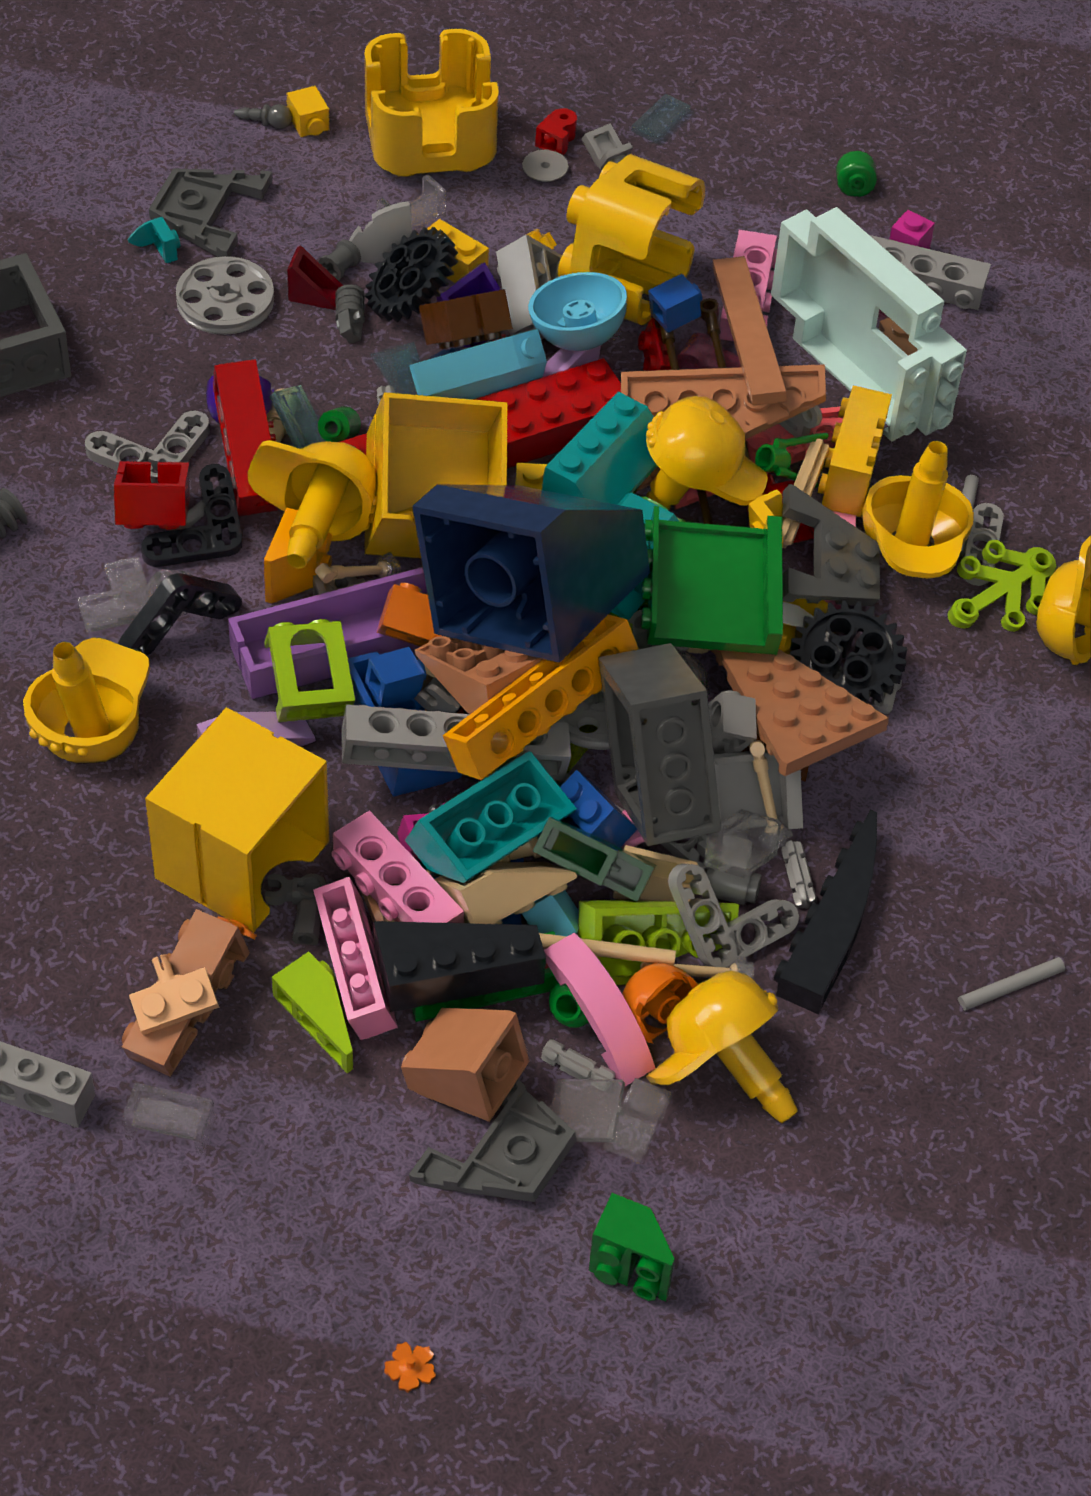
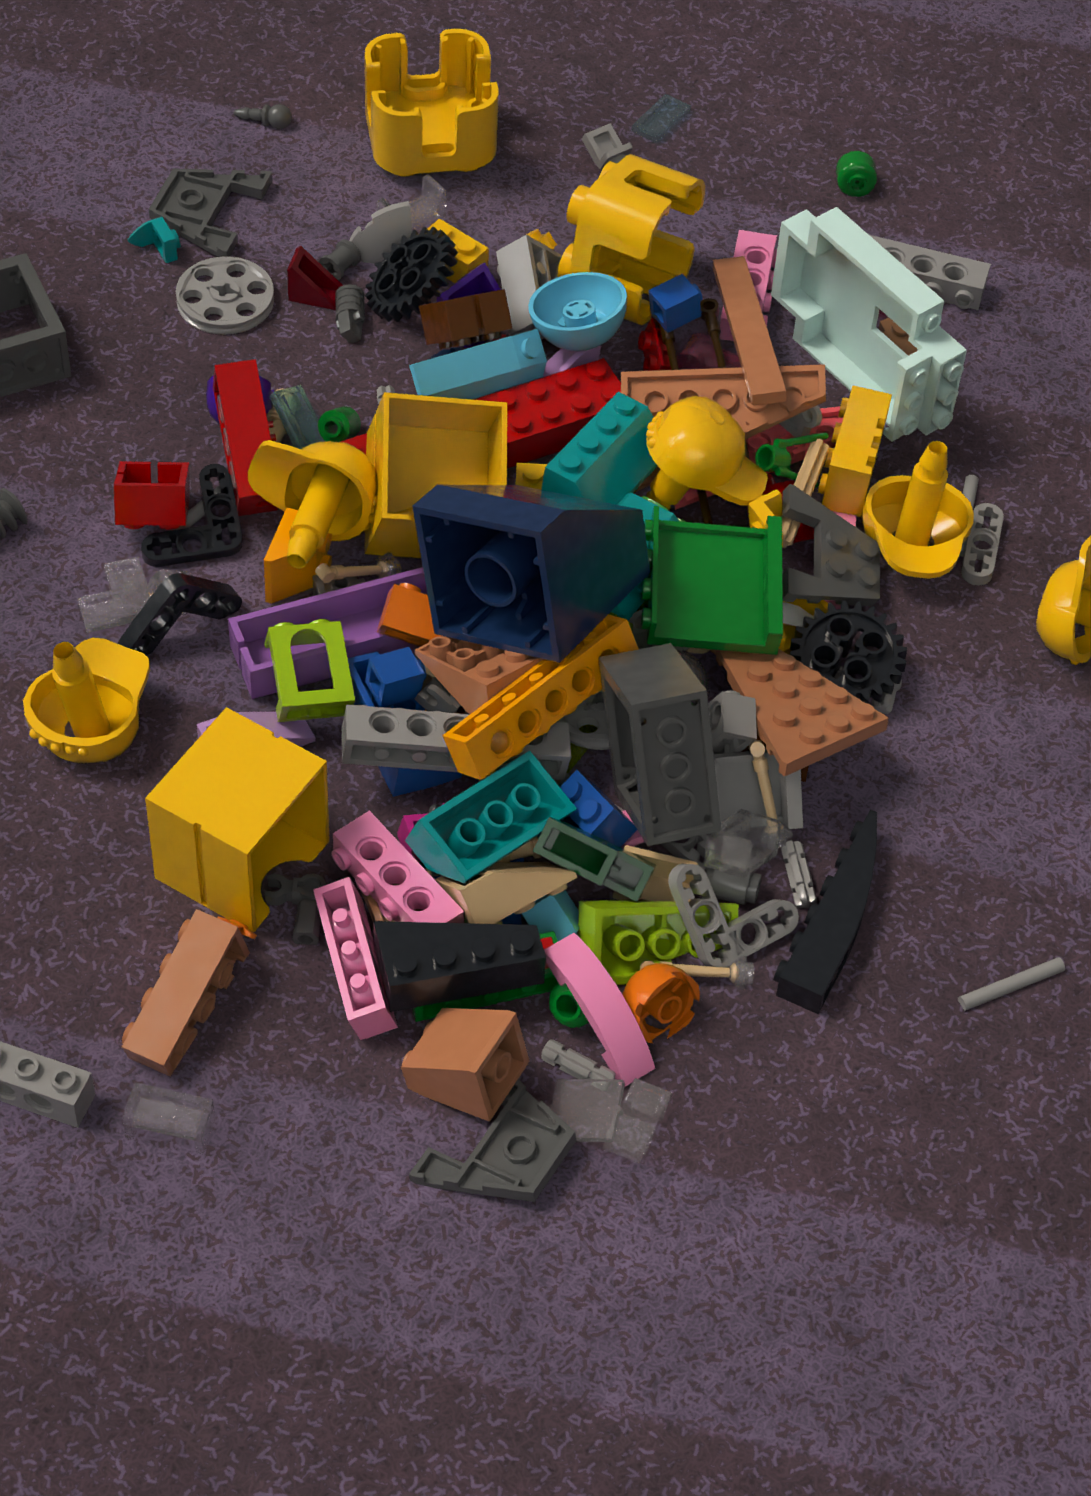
light grey beam [85,411,210,483] -> none
light nougat plate [129,954,220,1035] -> none
lime slope [272,951,353,1073] -> none
yellow brick [287,86,329,137] -> none
clear light blue slope [370,342,420,395] -> none
orange plant [384,1342,436,1393] -> none
light grey piece [522,150,569,182] -> none
red leg [535,108,577,155] -> none
tan bar [539,933,676,965] -> none
green slope [588,1193,675,1302] -> none
yellow piece [646,970,798,1124] -> none
dark pink brick [889,210,935,249] -> none
lime plant [948,540,1056,632] -> none

